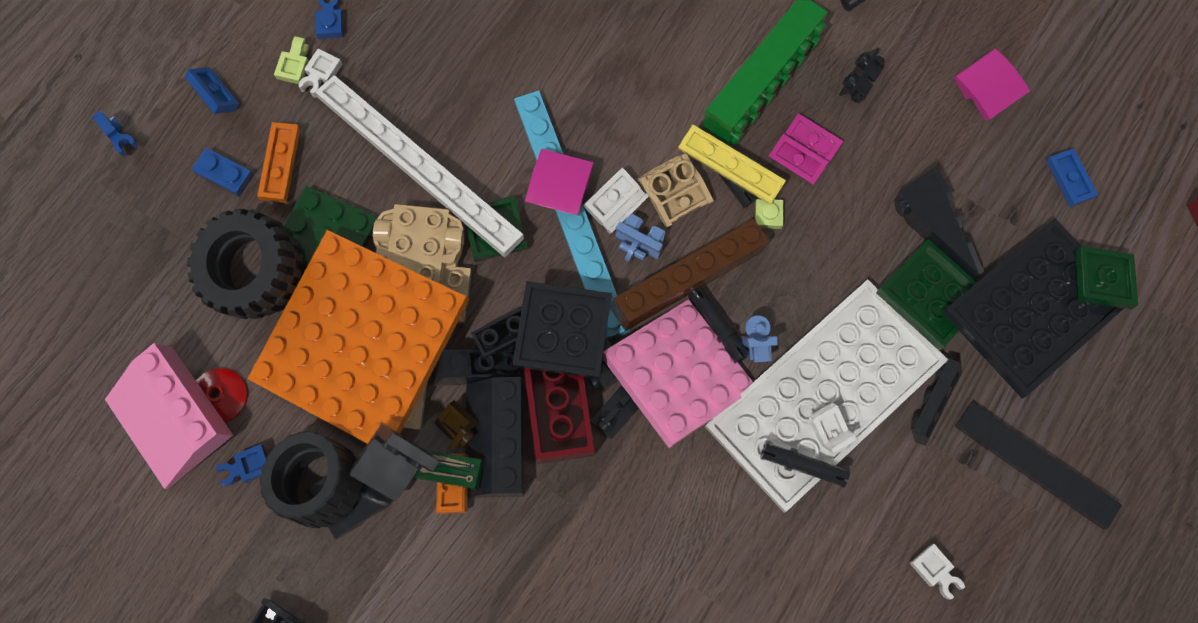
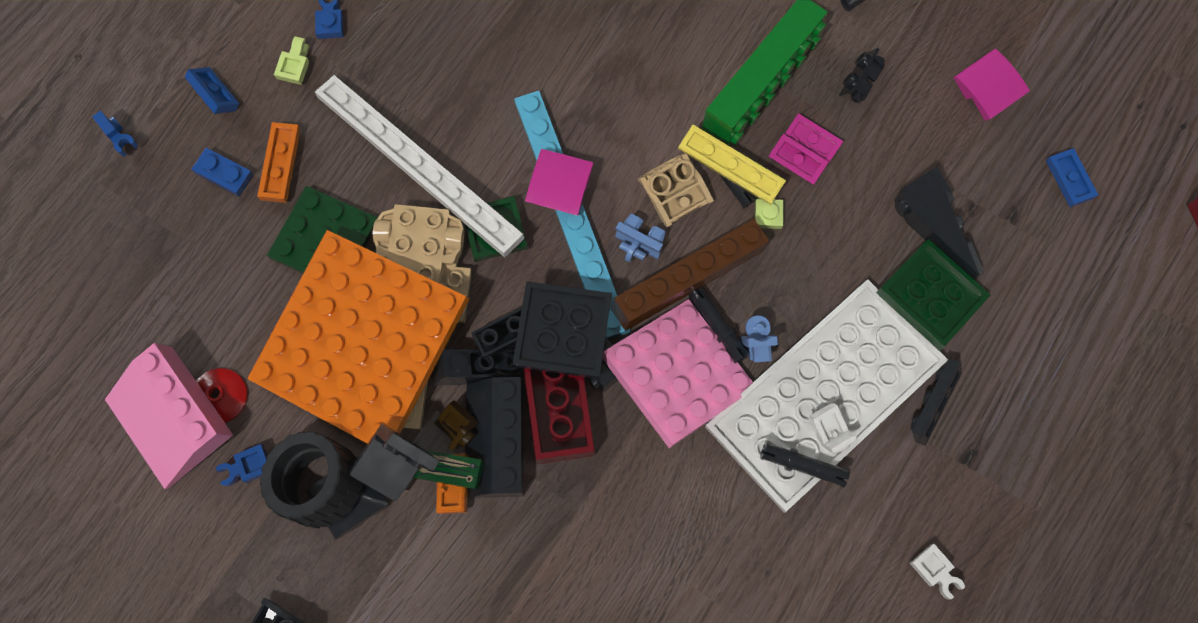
black tyre [187,209,303,319] -> none
white plate [298,49,342,98] -> none
white plate [583,167,649,234] -> none
black hinge [590,385,639,440] -> none
black plate [942,218,1124,399] -> none
black tile [955,403,1122,530] -> none
dark green plate [1075,246,1138,310] -> none

